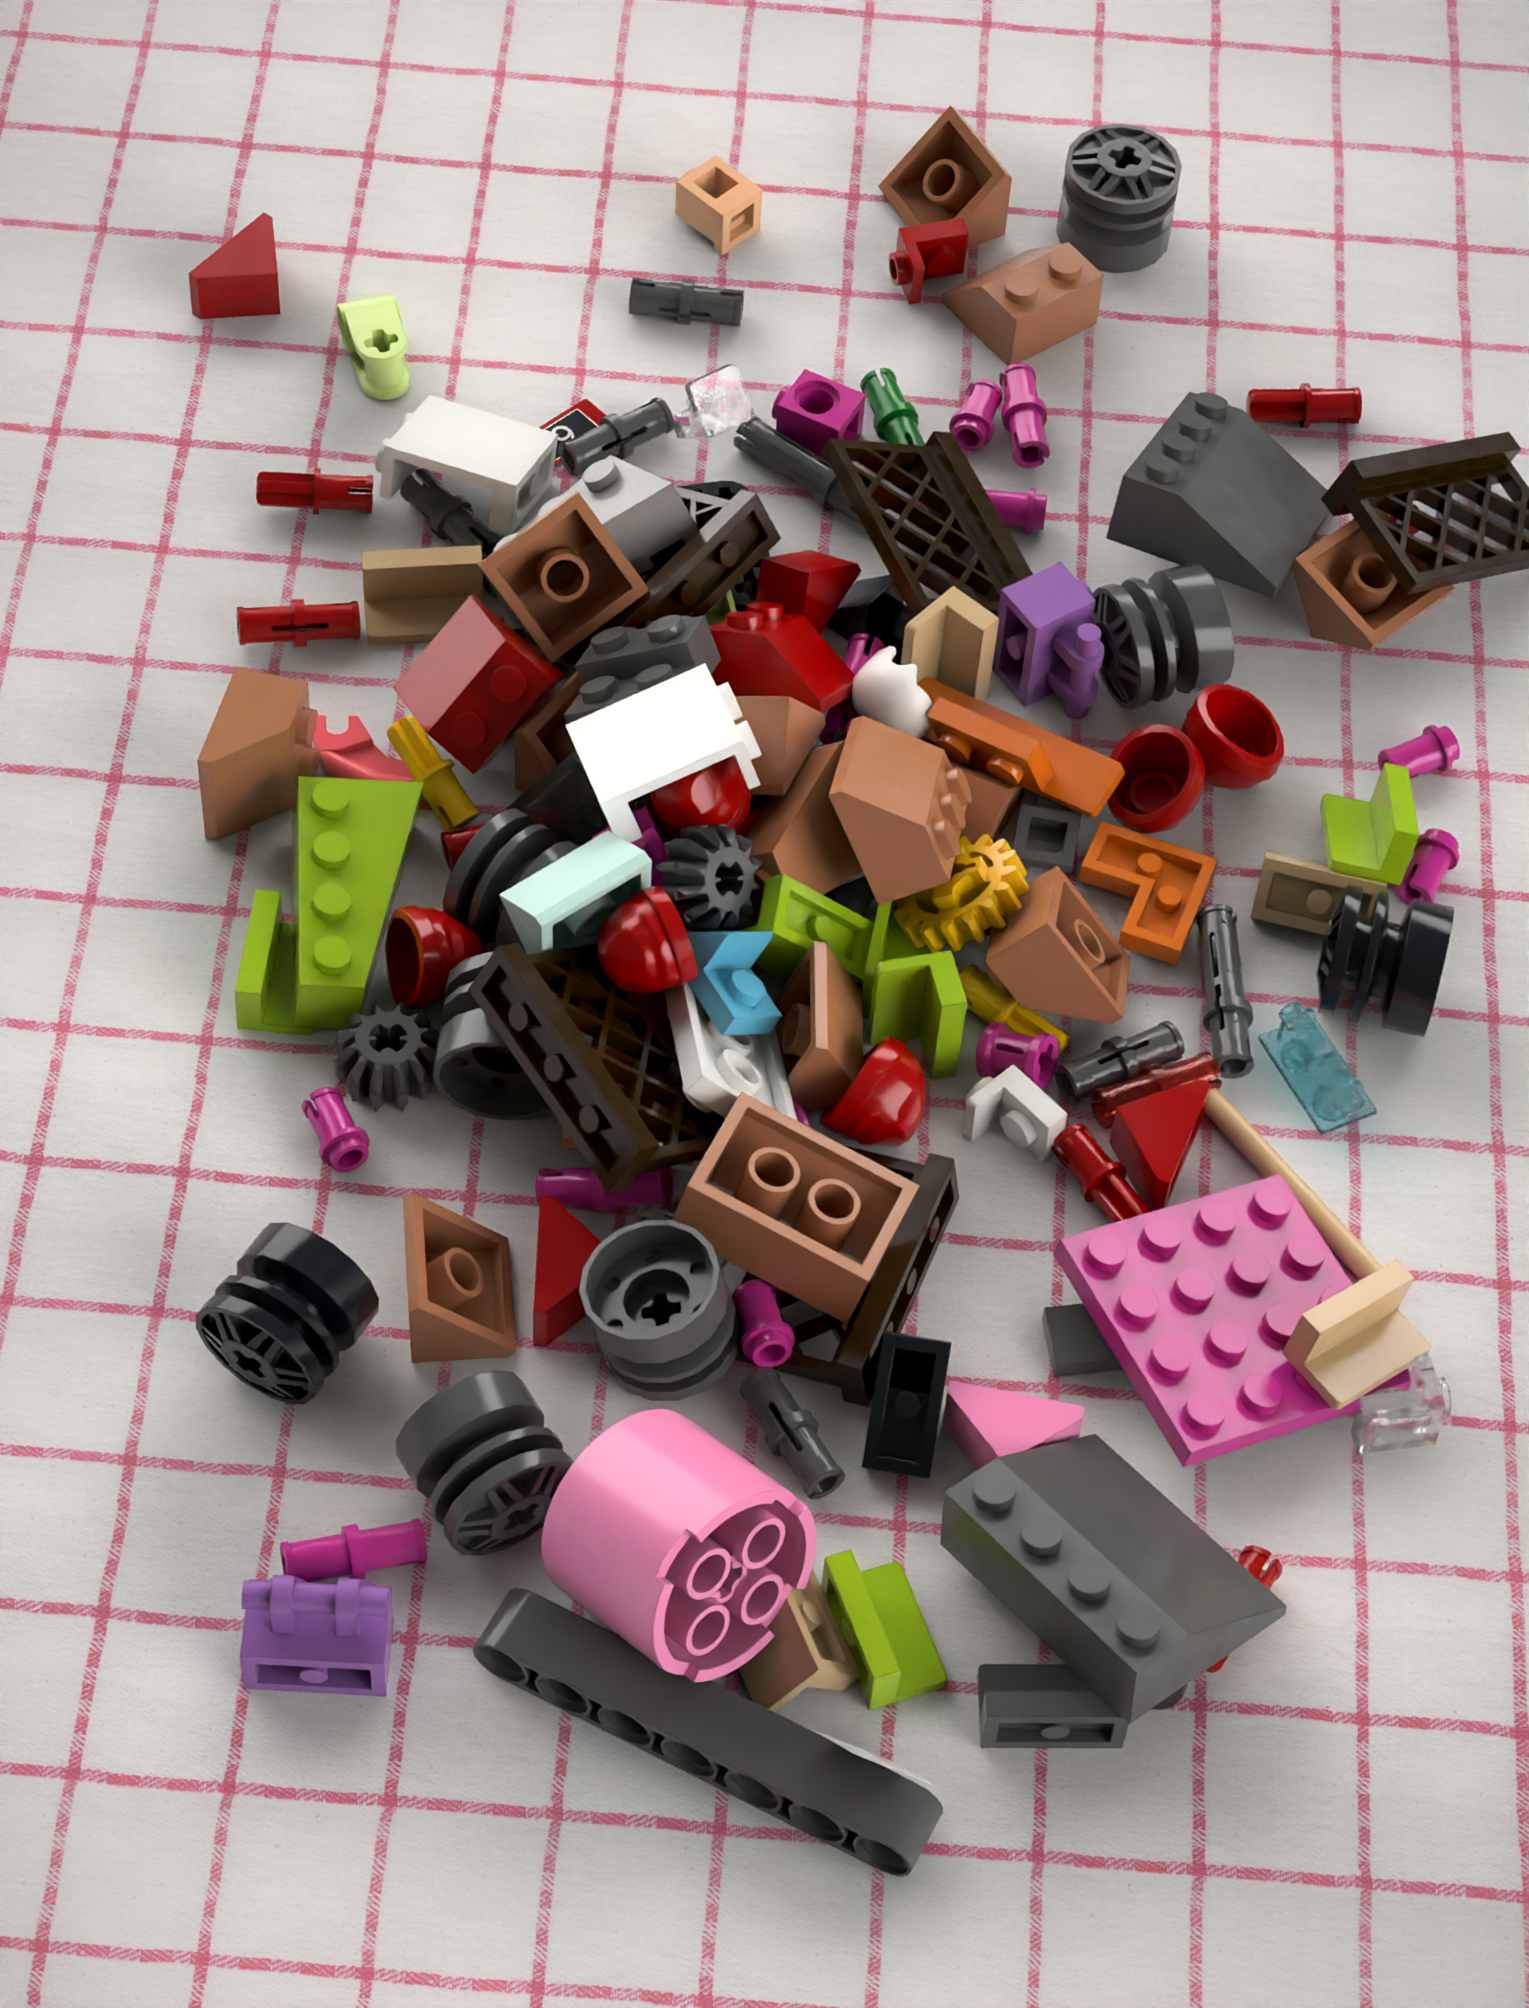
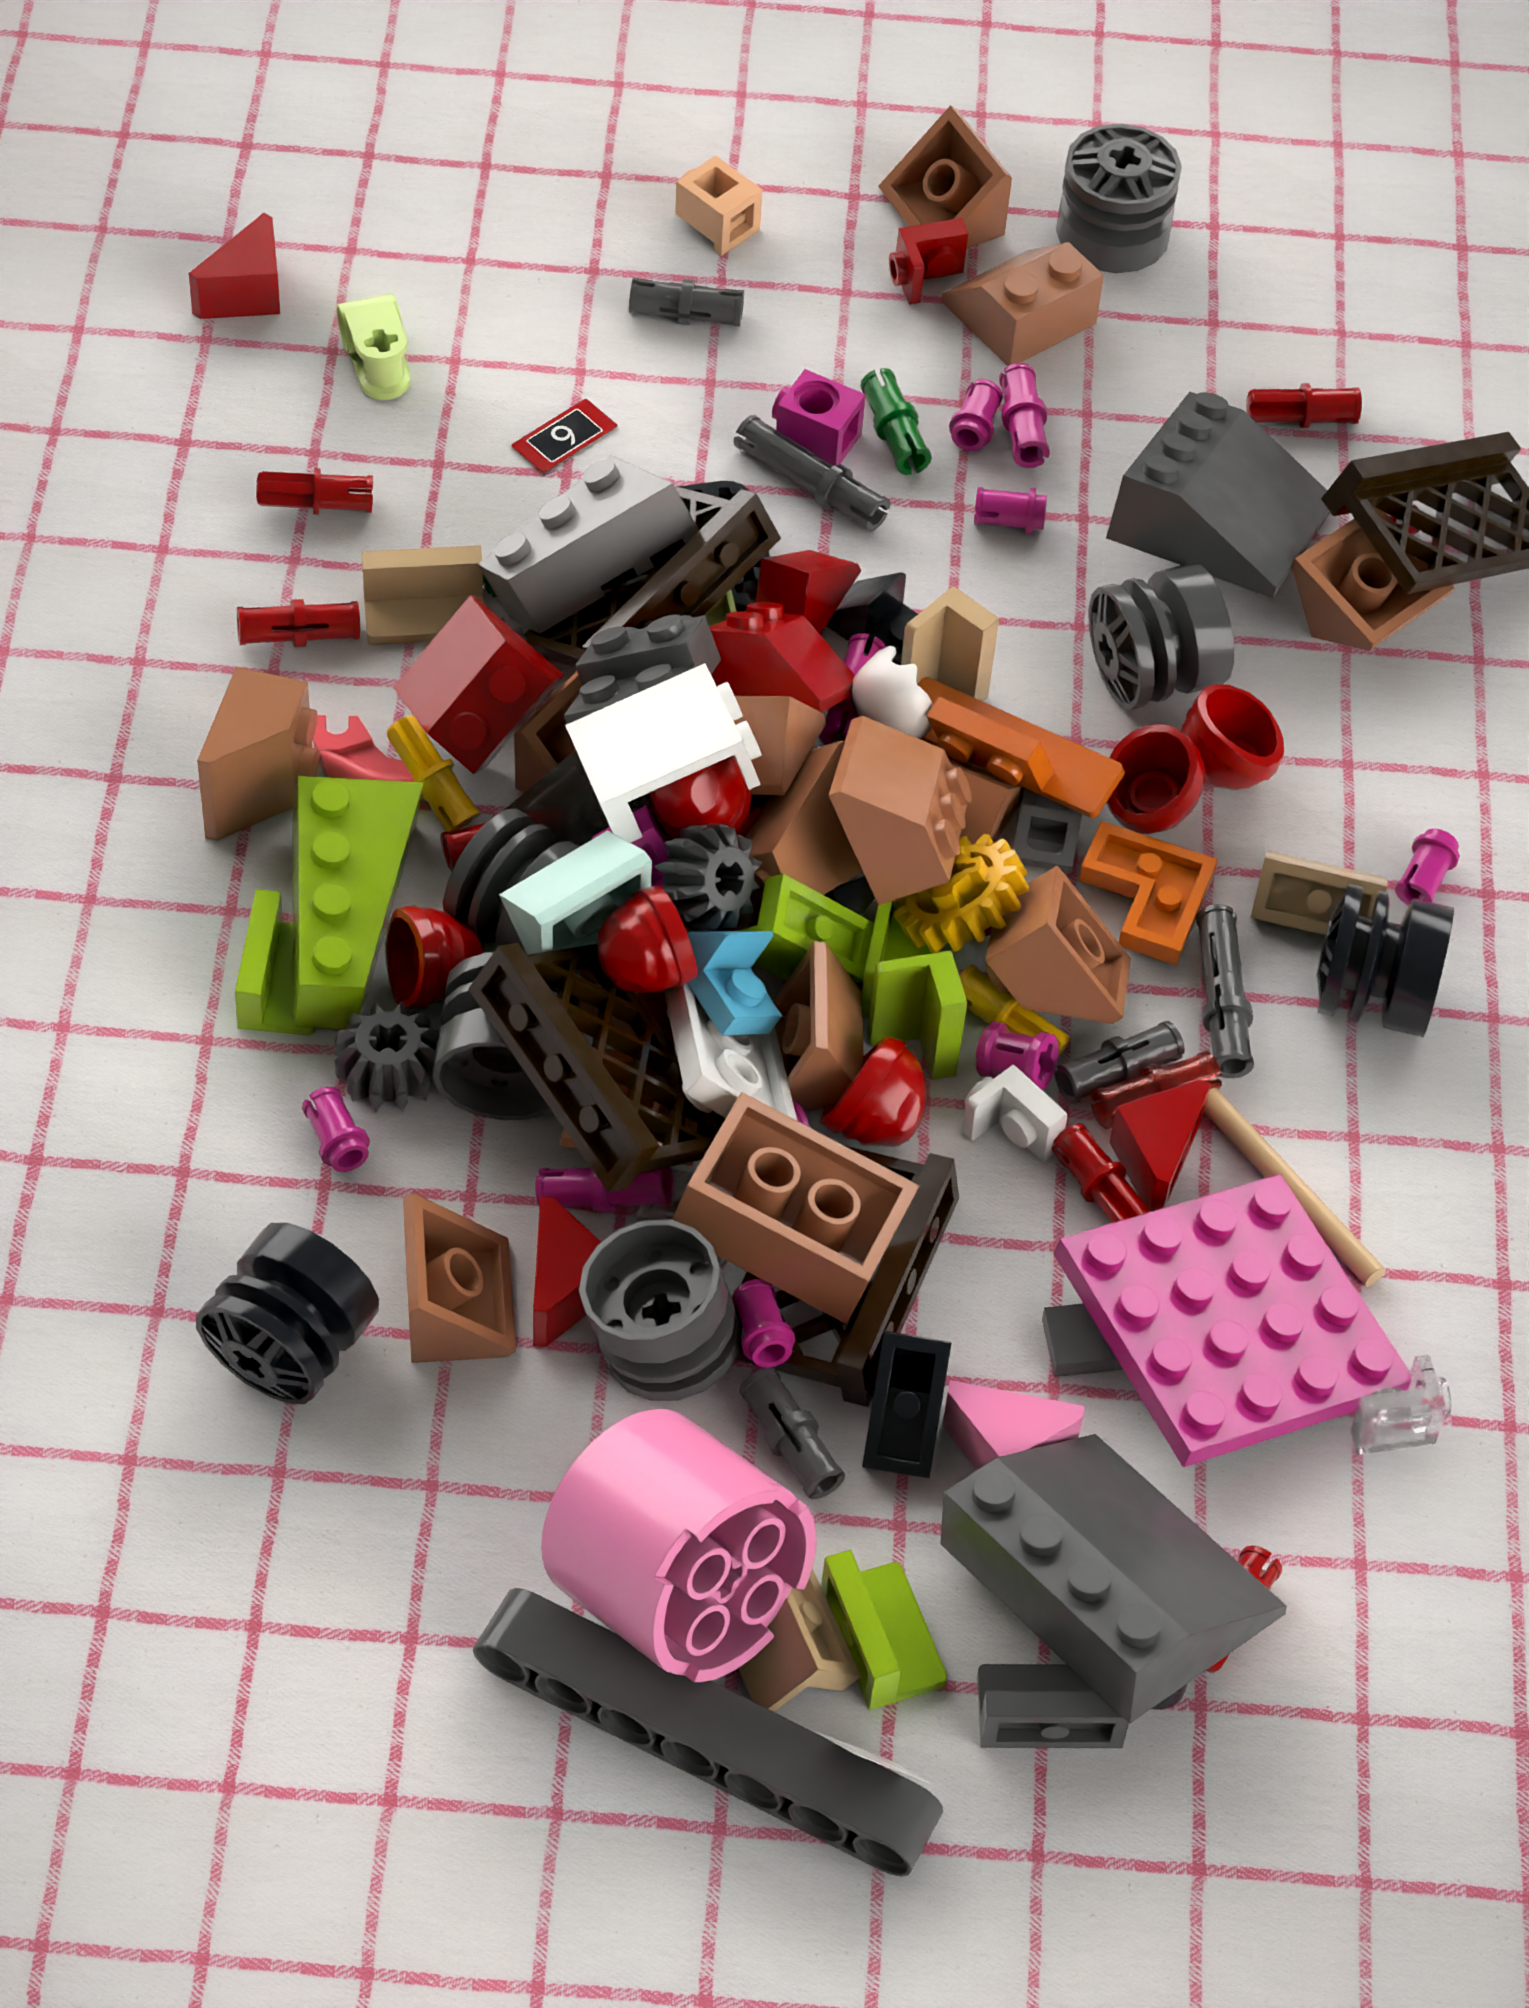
medium lavender brick [240,1575,394,1697] -> none
dark pink pin [280,1518,427,1582] -> none
white panel [375,395,558,536] -> none
dark grey wheel [396,1370,574,1556] -> none
dark grey pin [400,468,501,560] -> none
nougat slope [478,491,649,663] -> none
dark grey pin [558,397,675,477] -> none
clear bracket [673,364,756,439] -> none
dark brown fence [823,431,1033,617] -> none
medium lavender brick [992,561,1104,720] -> none
clear light blue hinge [1258,1002,1377,1135] -> none
tan panel [1282,1259,1431,1410] -> none
lime panel [1320,763,1419,885] -> none
dark pink pin [1378,725,1460,779] -> none

